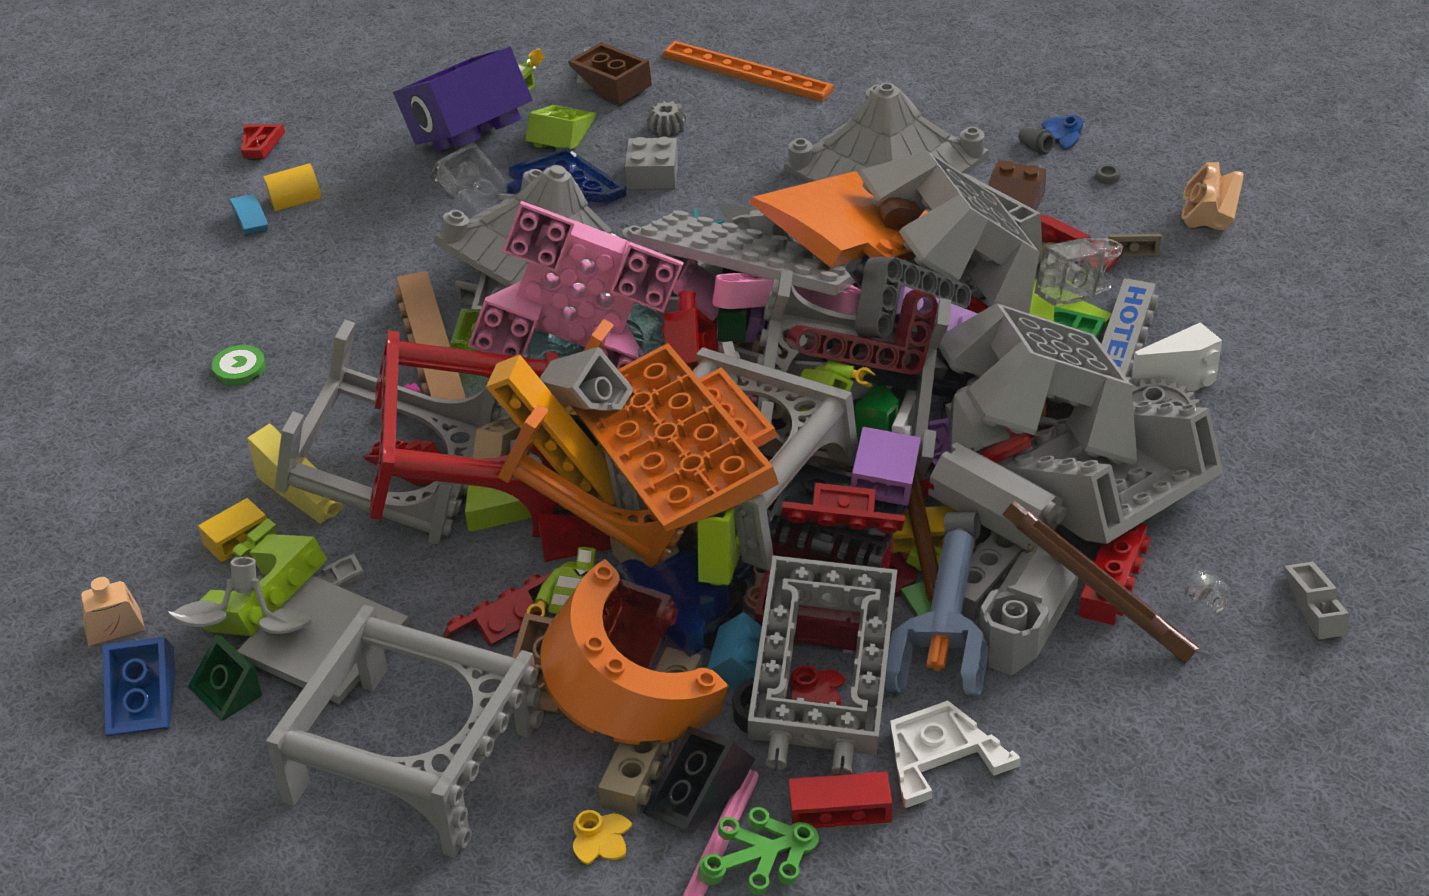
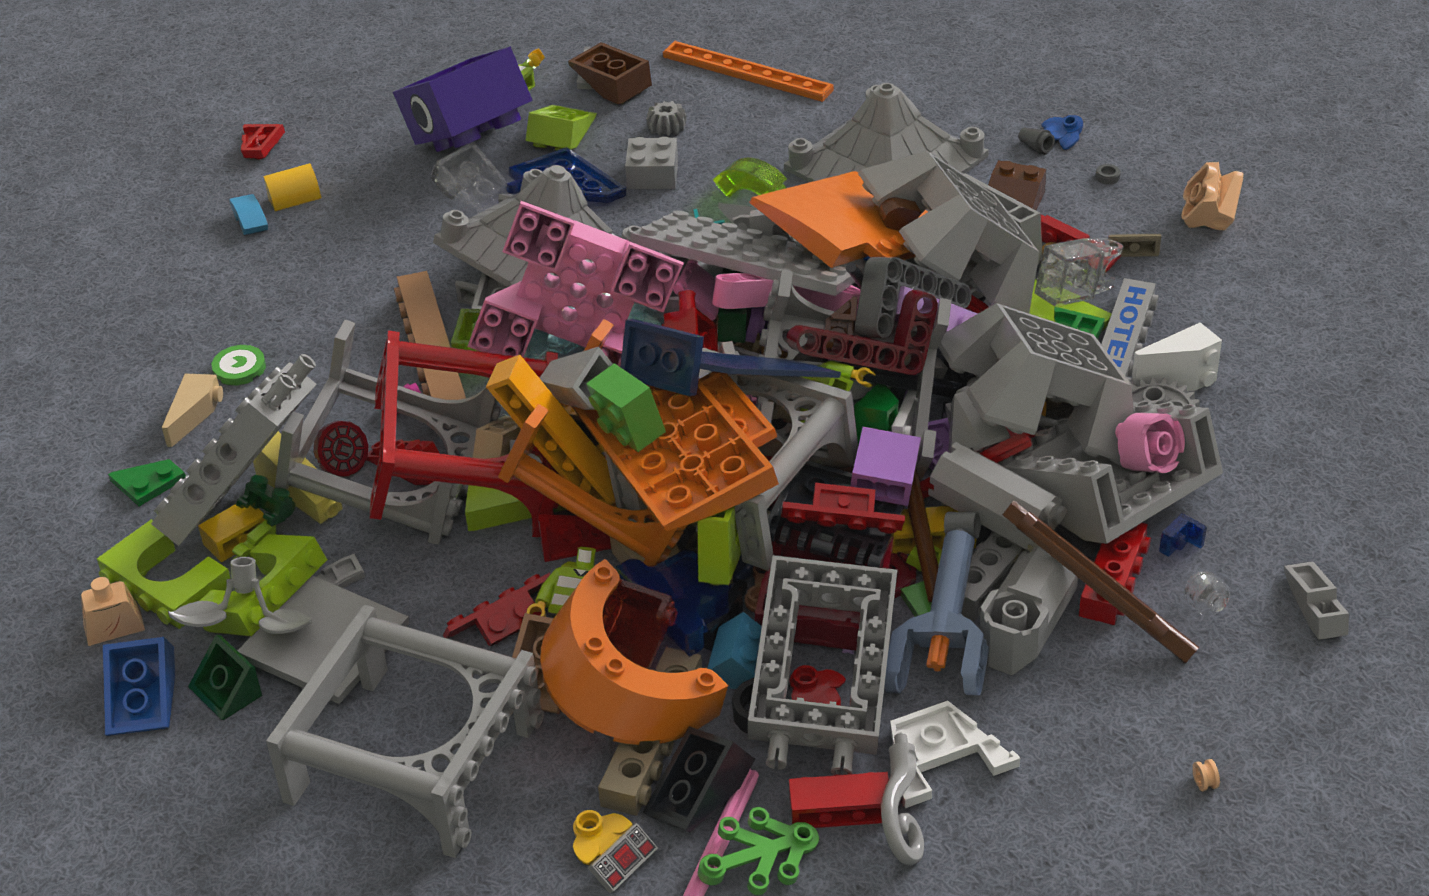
none -> lime arch [97,519,233,629]
none -> green wing [108,459,186,506]
none -> light grey brick [151,354,317,546]
none -> tan slope [162,374,223,447]
none -> dark green piece [236,475,296,526]
none -> tile [313,421,369,477]
none -> bright green brick [586,363,666,452]
none -> tile [588,823,658,893]
none -> dark blue piece [620,319,841,396]
none -> clear neon green arch [713,157,787,197]
none -> reddish brown slope [824,296,857,350]
none -> light grey plant [881,733,924,865]
none -> bright pink brick [1115,413,1185,473]
none -> clear blue bracket [1159,513,1207,557]
none -> light nougat bush [1192,759,1220,792]

